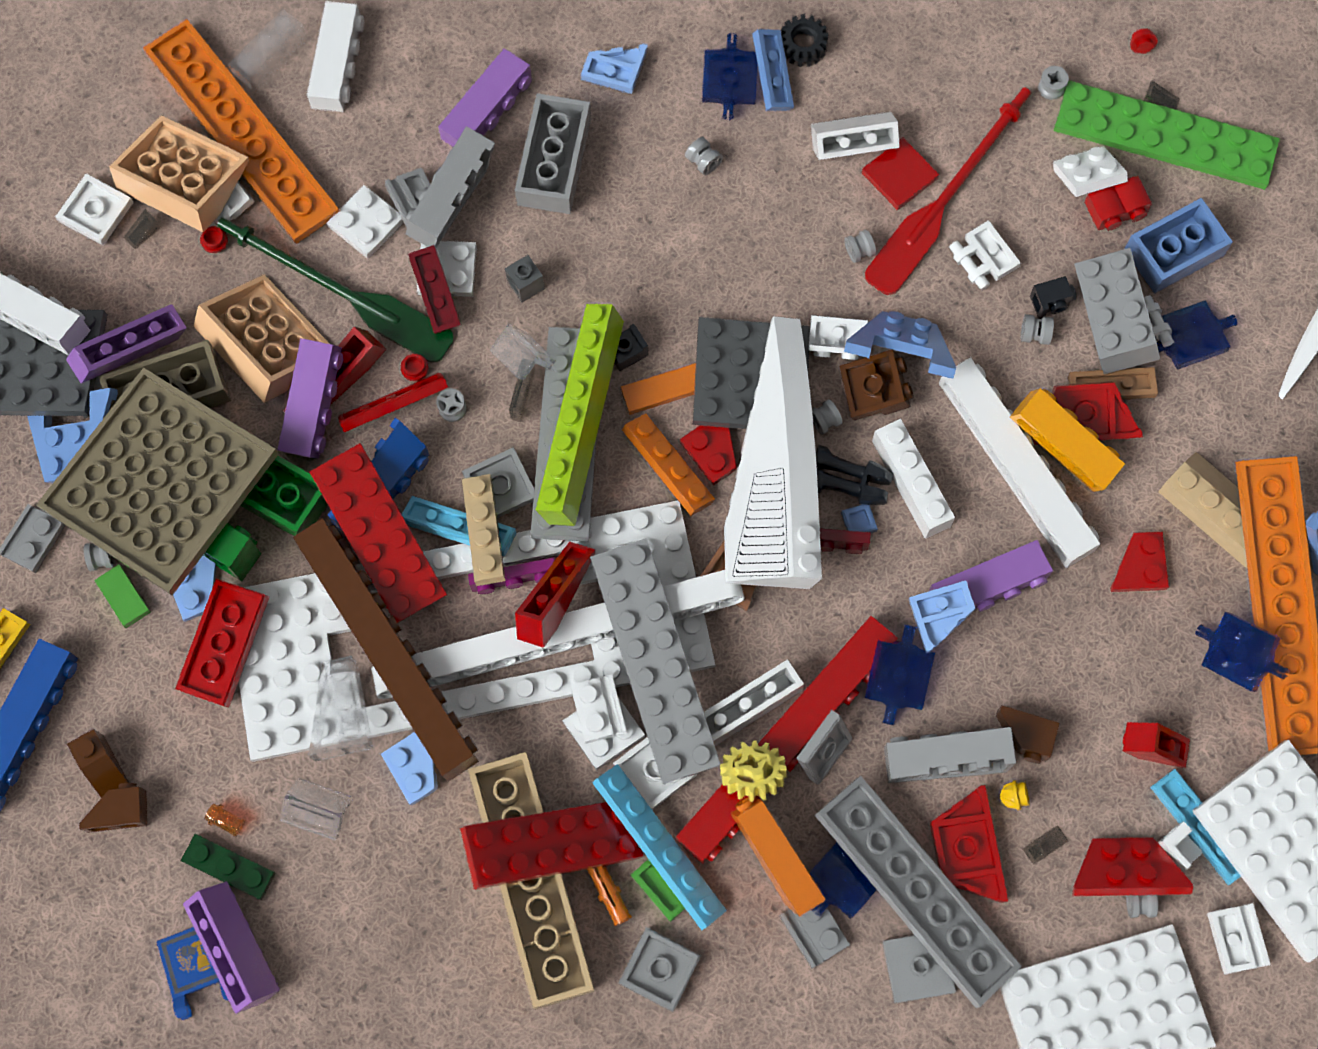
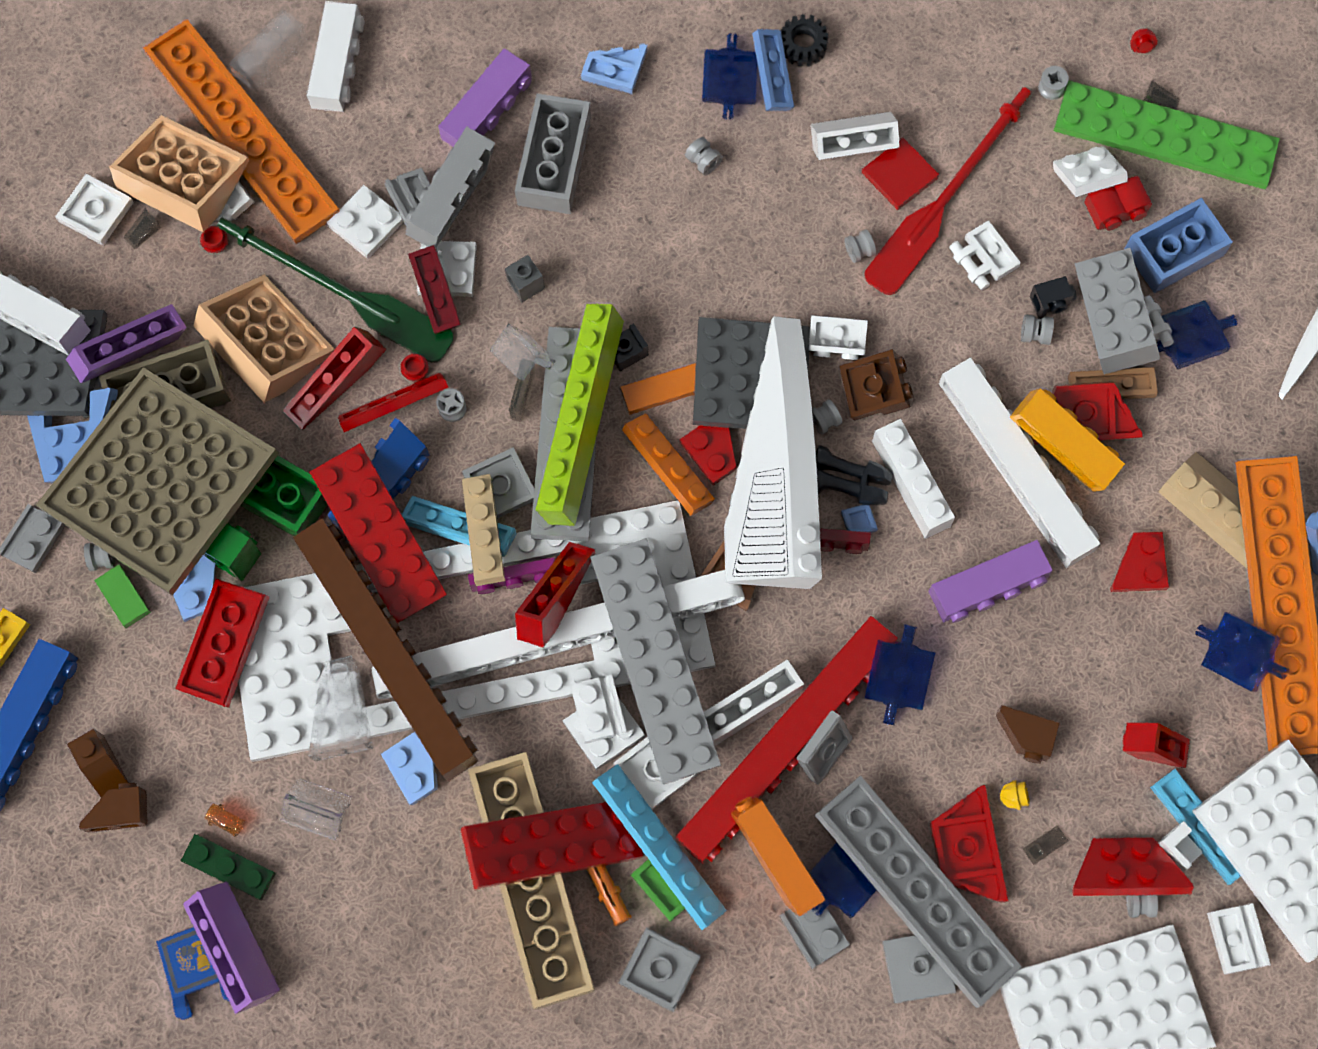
medium lavender brick [278,338,343,458] -> none
light yellow gear [720,740,787,802] -> none
medium blue wing [844,311,956,379] -> none
light grey wedge [884,727,1016,783] -> none
light blue wing [909,580,975,653] -> none

